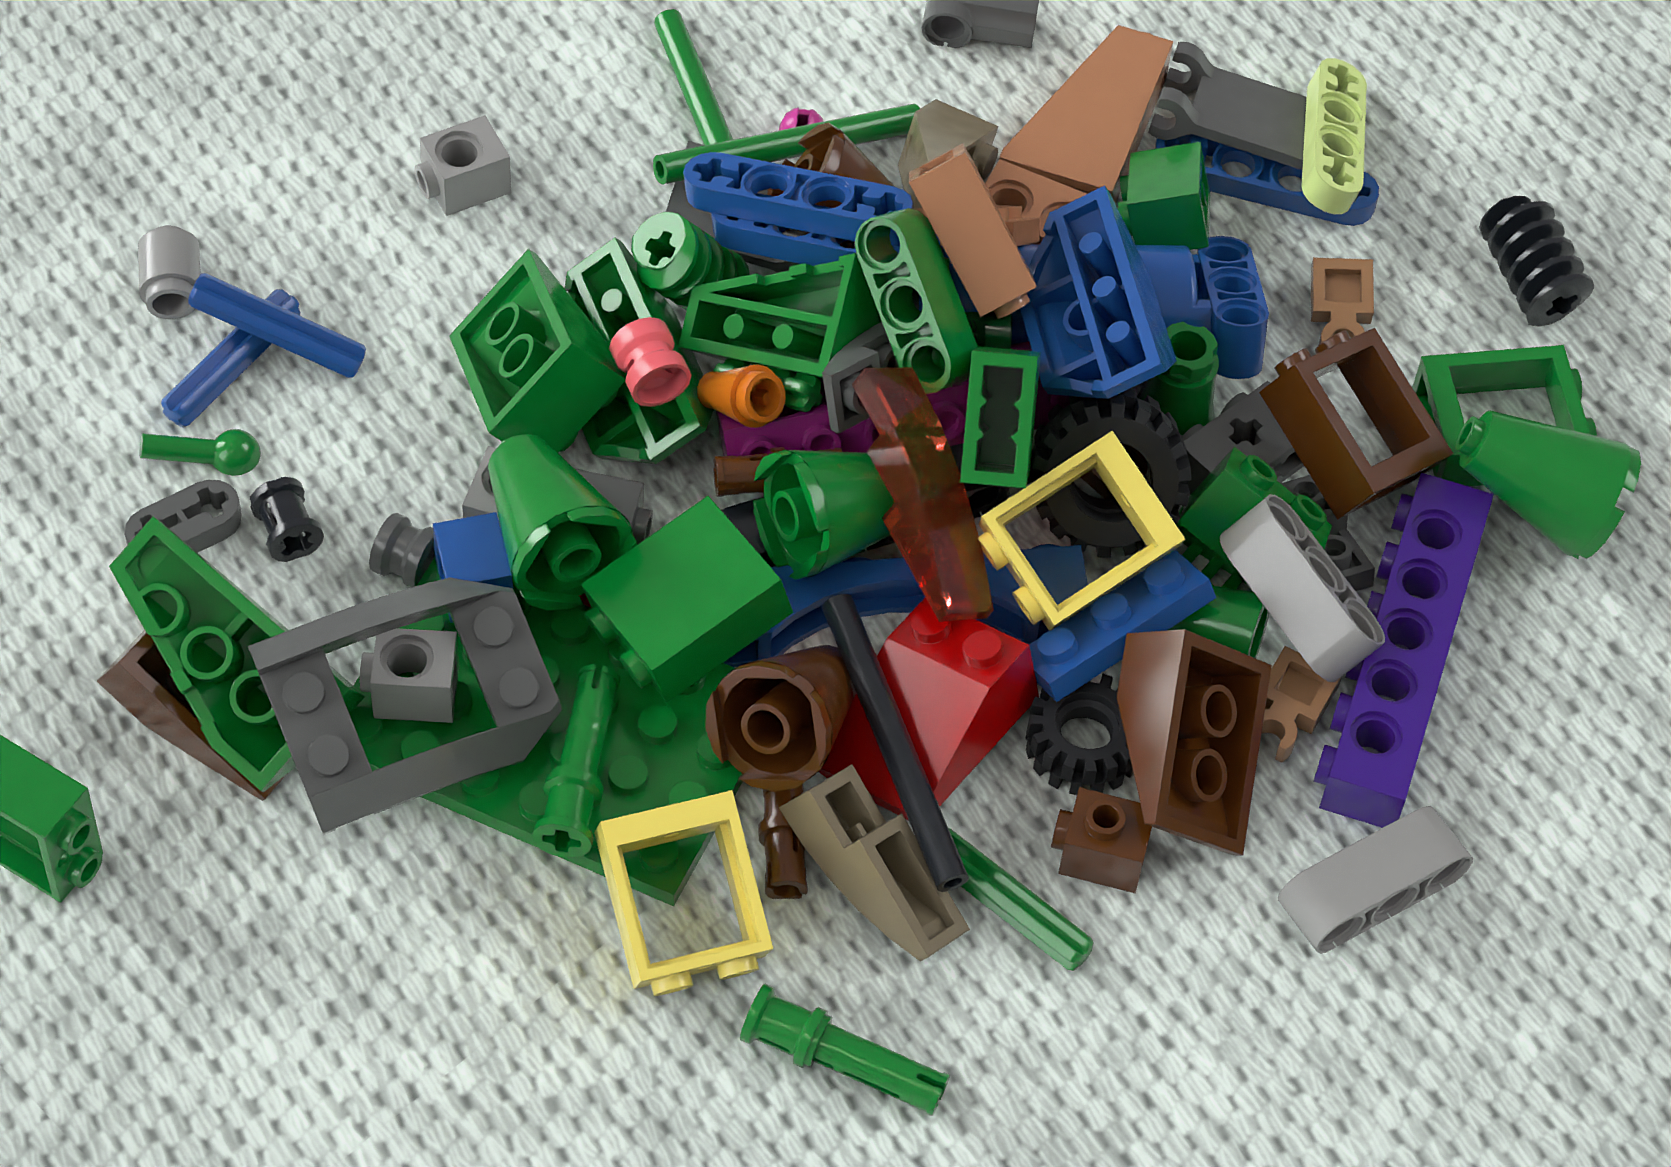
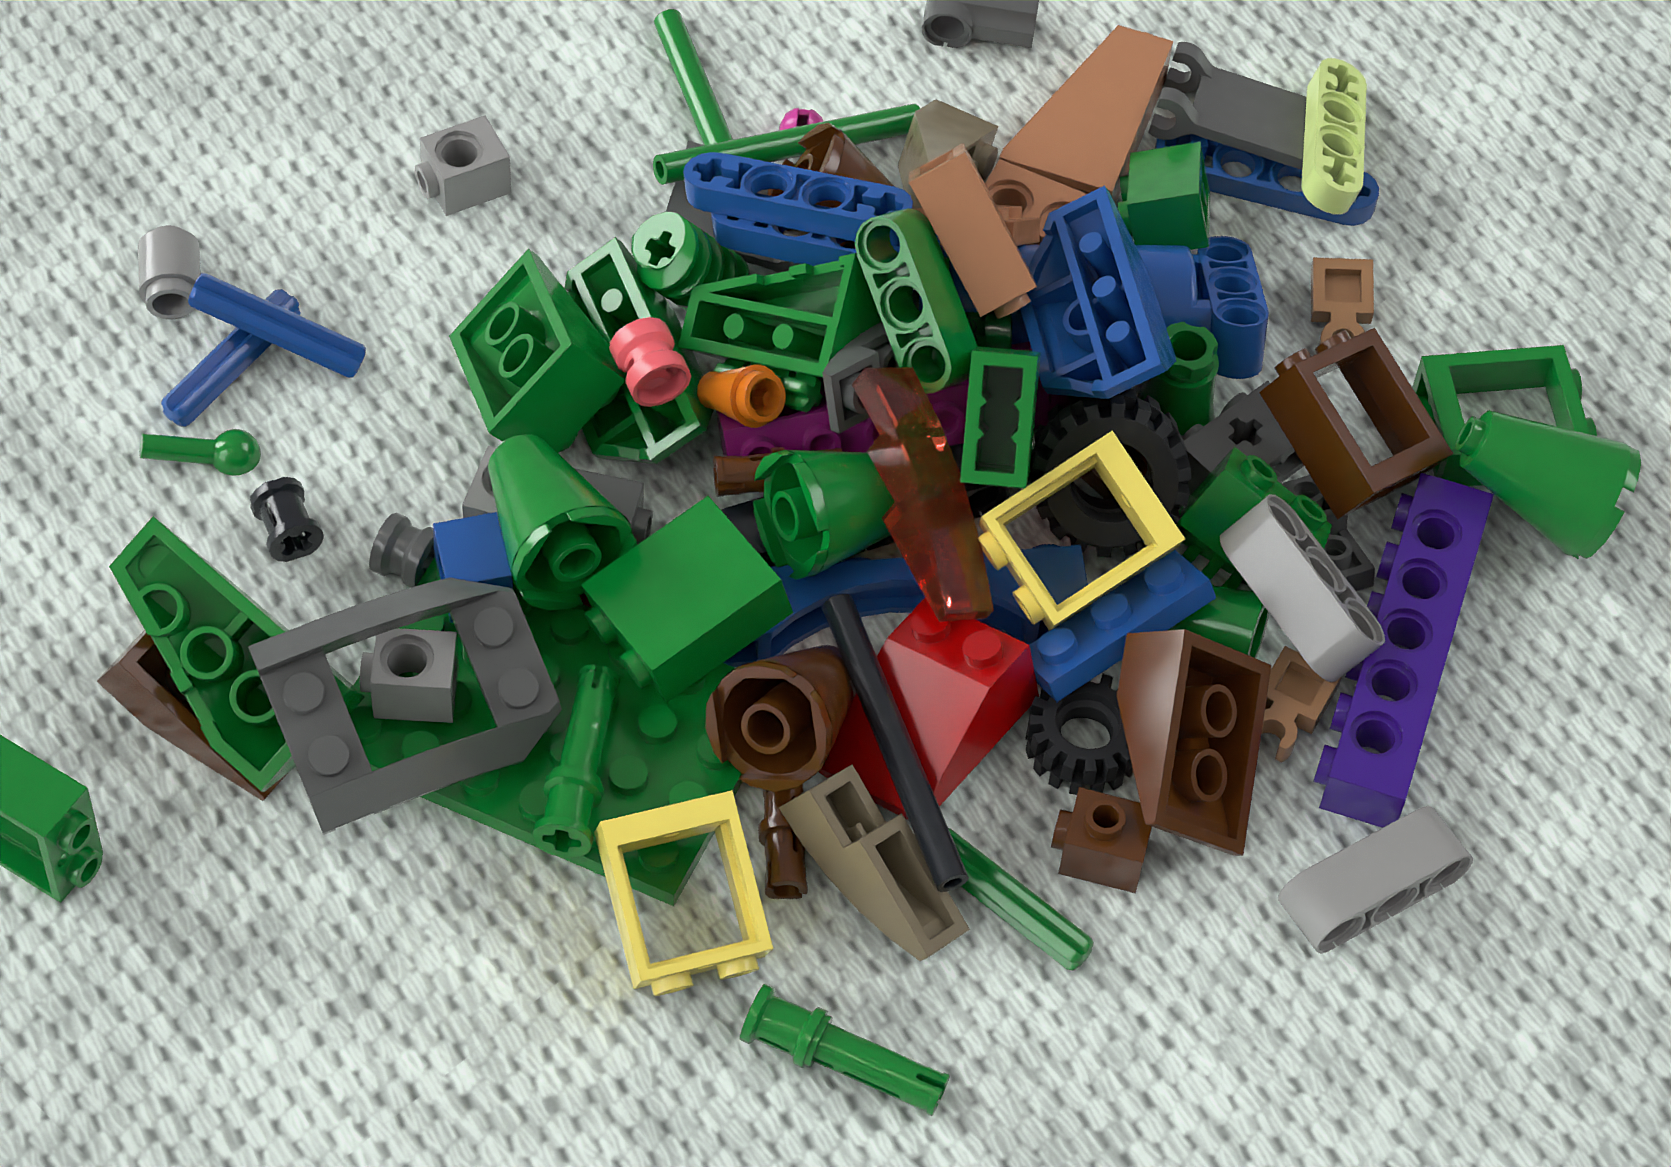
dark grey beam [124,480,242,553] -> none
black piece [1479,196,1594,327] -> none

